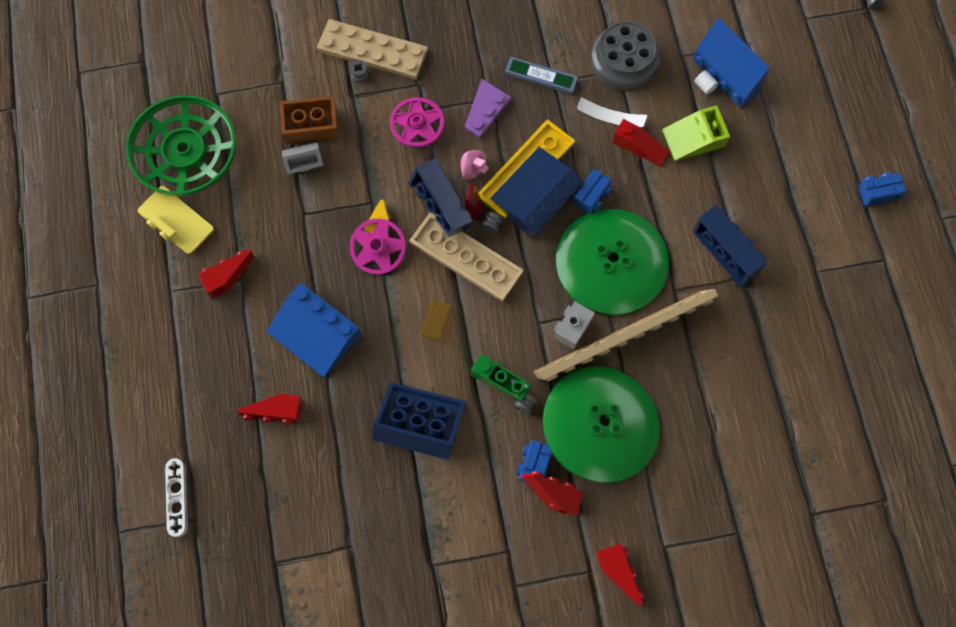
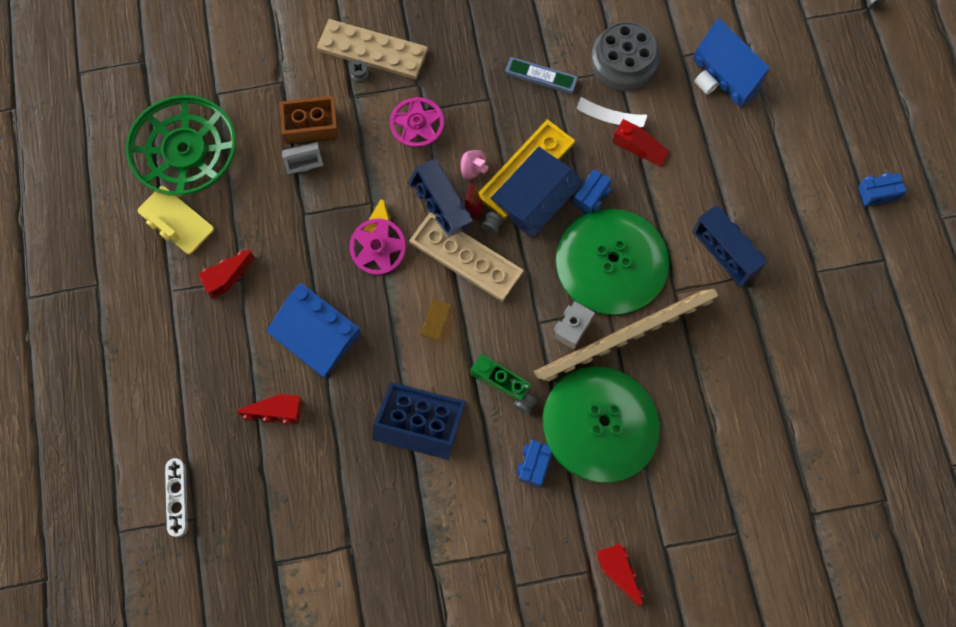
medium lavender wing [465,79,511,139] -> none
red slope [522,471,583,515] -> none
lime slope [662,105,730,162] -> none

